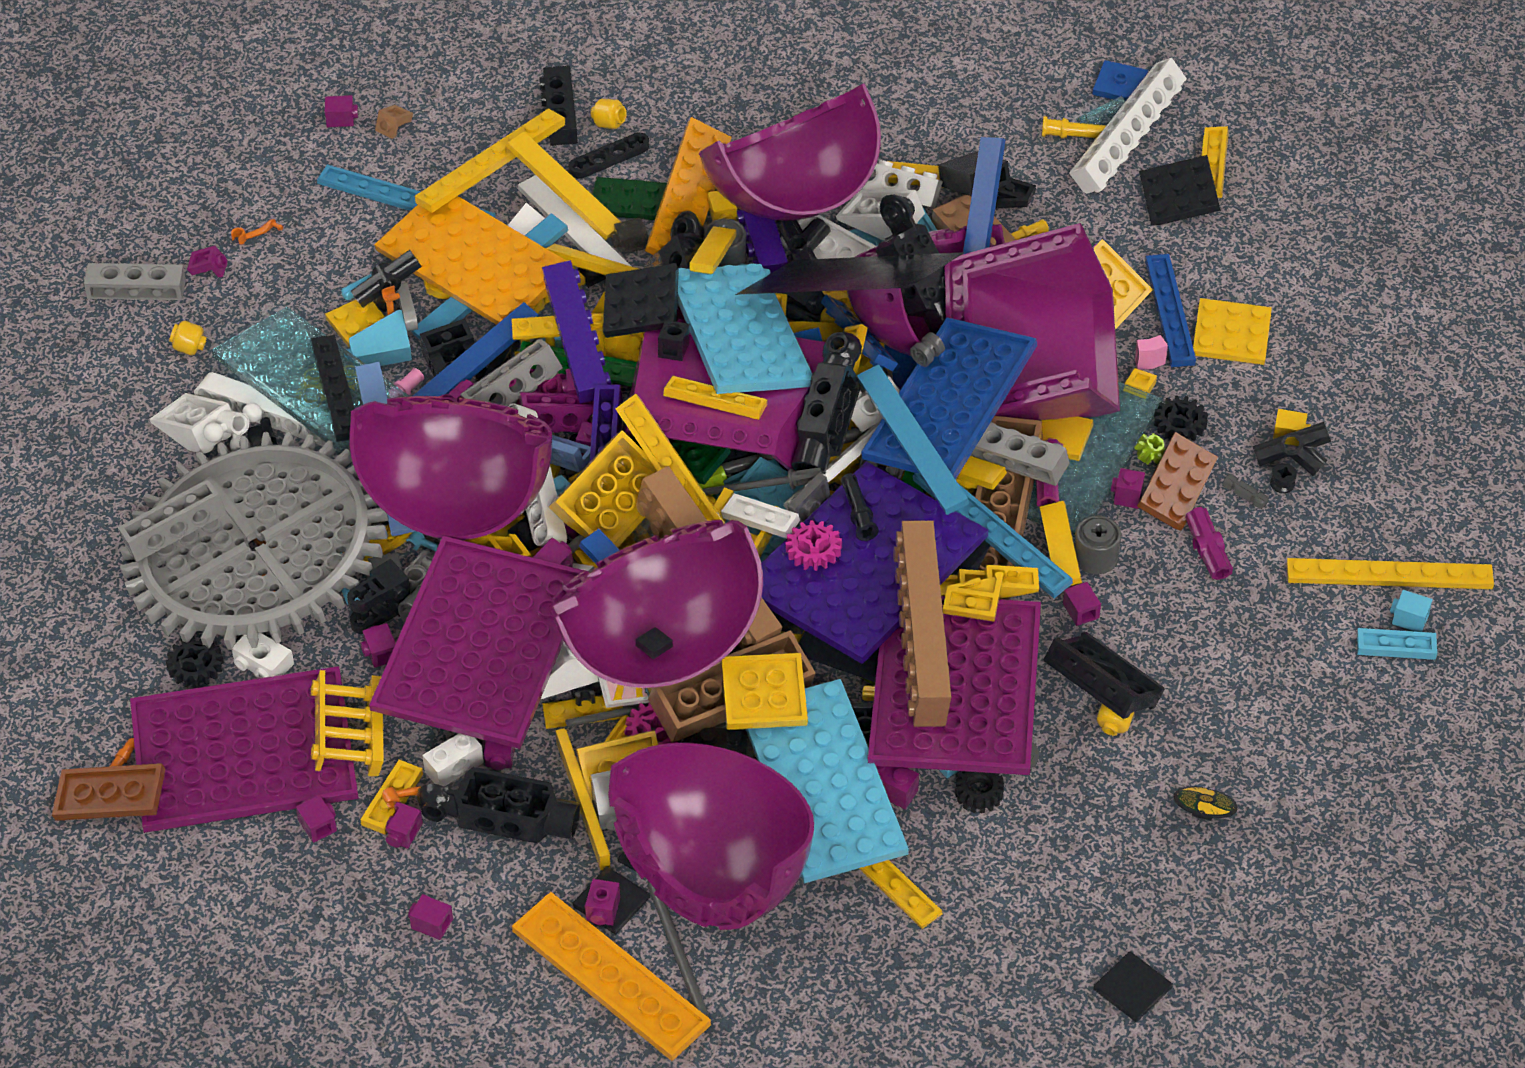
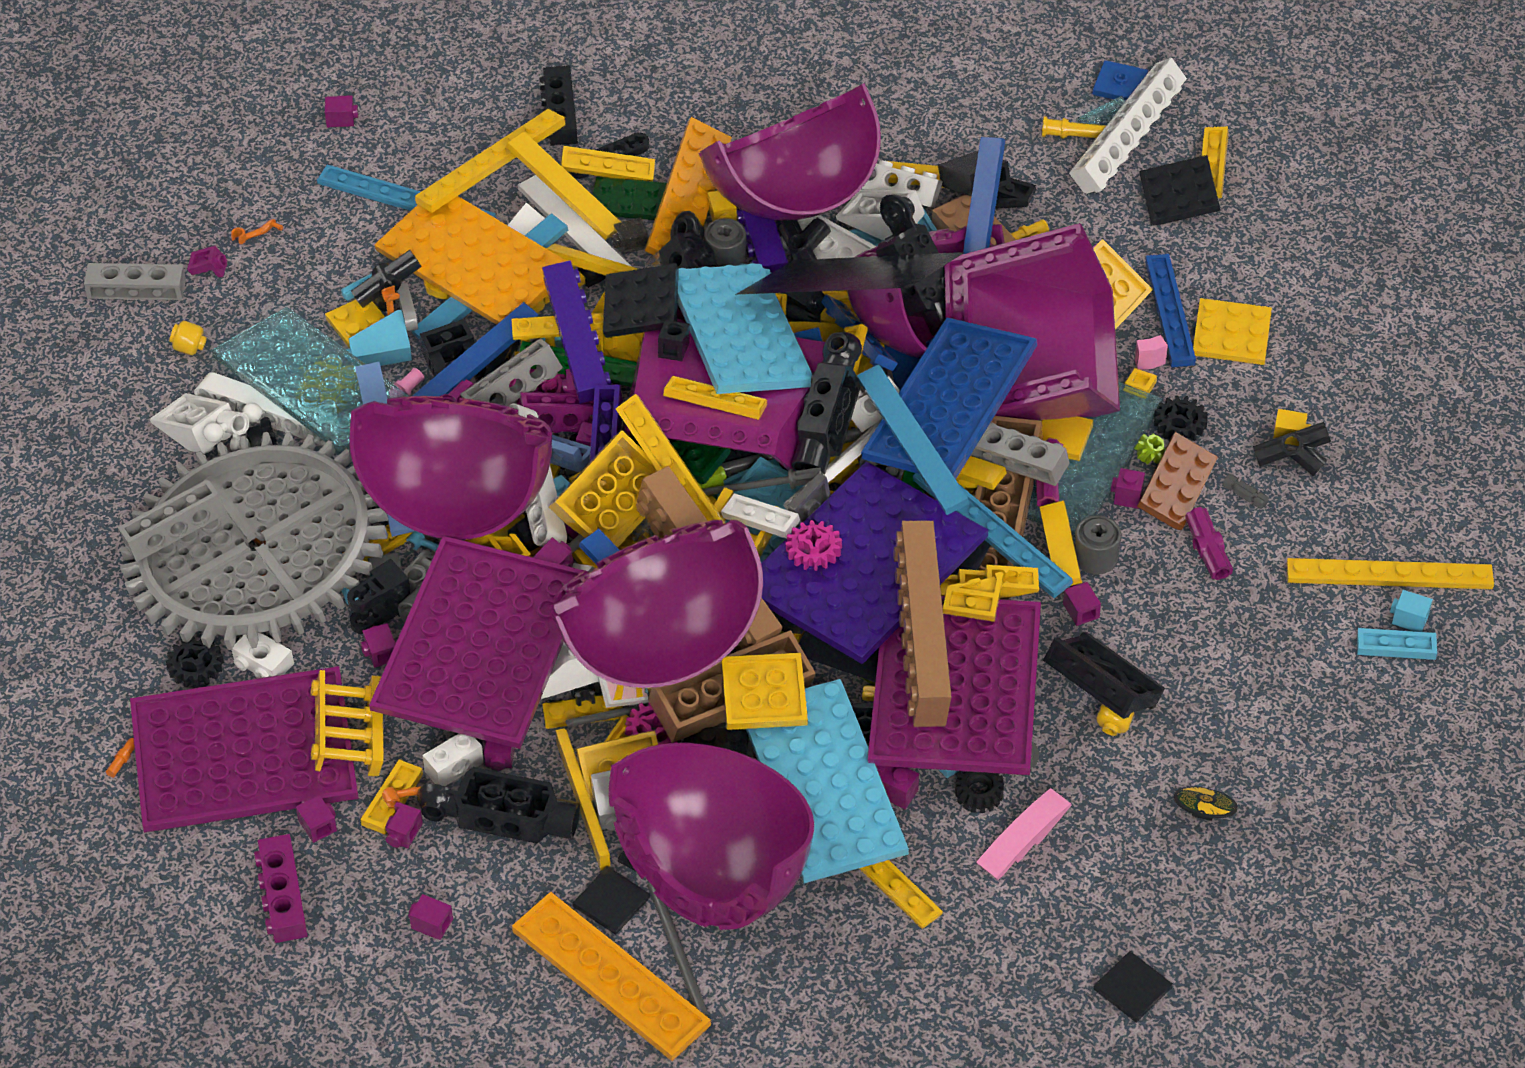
dark orange plate [52,763,166,821] -> none
black plate [311,335,355,442] -> none
medium nougat bracket [375,105,413,139] -> none
magenta brick [585,879,620,925] -> none
yellow head [591,98,626,129] -> none
black tile [636,627,673,659] -> none
yellow tile [689,226,736,274] -> none
black pin [841,473,879,541] -> none
dark grey wheel [910,332,945,367] -> none
black wheel [1270,463,1297,493] -> none
none -> magenta brick [254,834,308,943]
none -> yellow plate [561,146,655,182]
none -> bright pink slope [976,788,1072,880]

